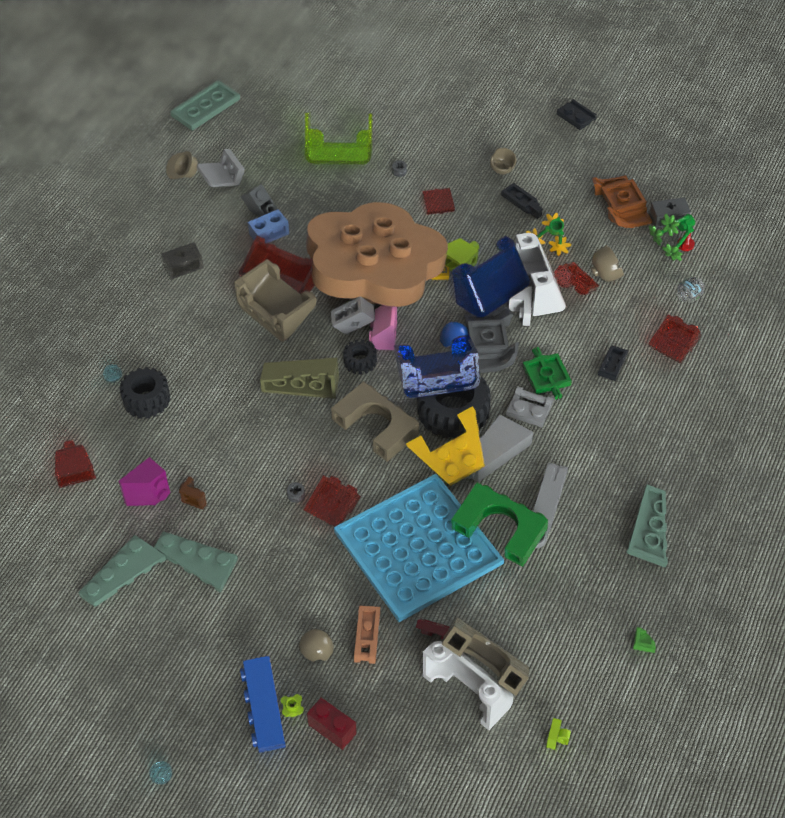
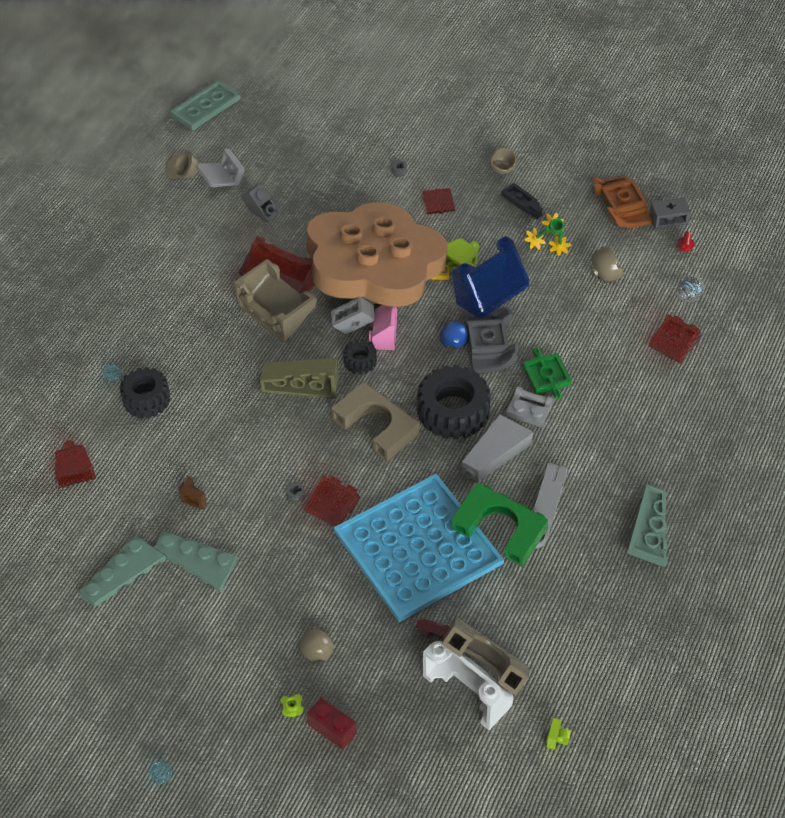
magenta slope [118,457,170,506] -> none
clear smoke brick [161,242,204,280] -> none
blue wedge [240,656,286,753] -> none
medium blue brick [248,209,289,247] -> none
clear neon green windscreen [305,112,373,164] -> none
nougat plate [354,606,381,664] -> none
clear blue windscreen [394,335,480,398] -> none
yellow wing [406,406,485,486] -> none
white slope [509,286,532,326] -> none
white windscreen [514,233,566,316] -> none
clear red plate [554,262,600,295] -> none
black plate [557,99,597,130] -> none
black plate [598,345,628,381] -> none
bright green tile [633,627,656,653] -> none
bright green plant [649,214,695,261] -> none

